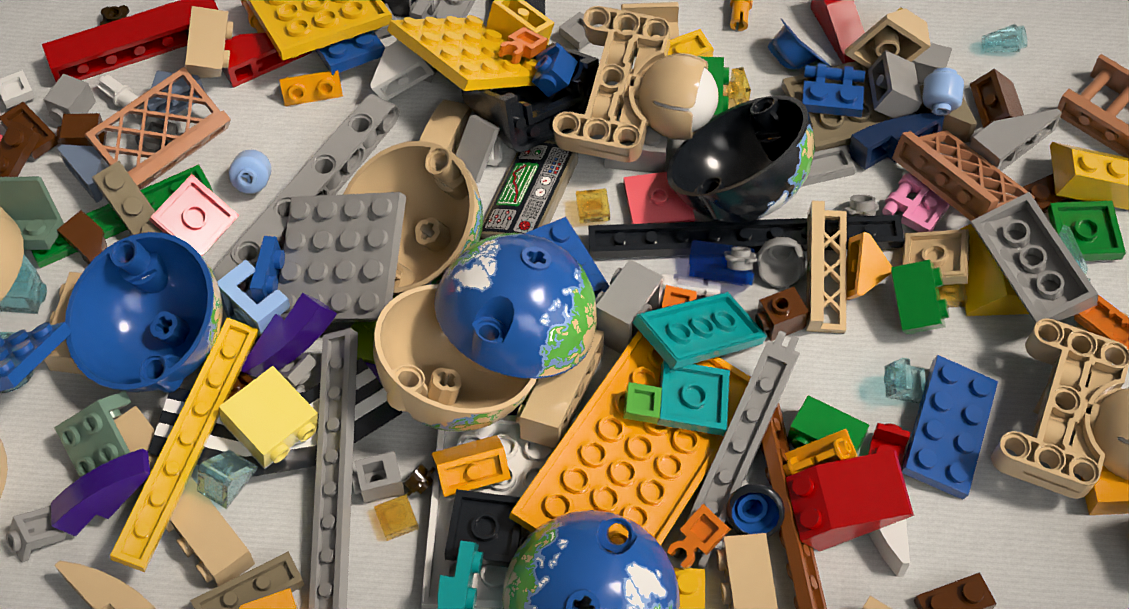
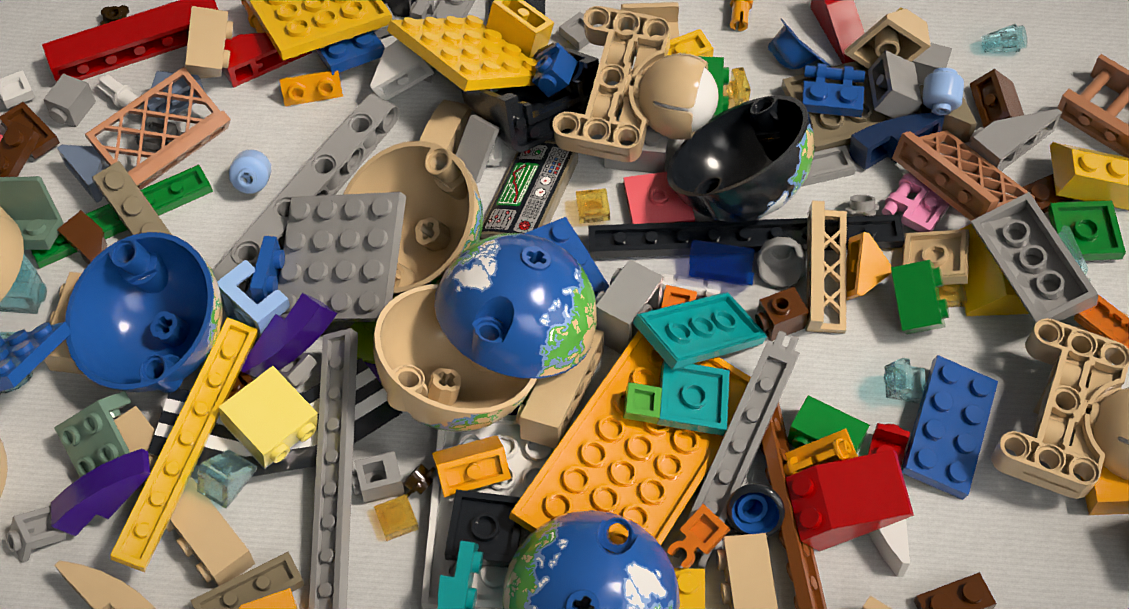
reddish brown brick [57,113,107,146] -> none
plate [149,174,239,256] -> none
orange plate [498,27,548,64] -> none
light grey plate [724,247,757,271] -> none

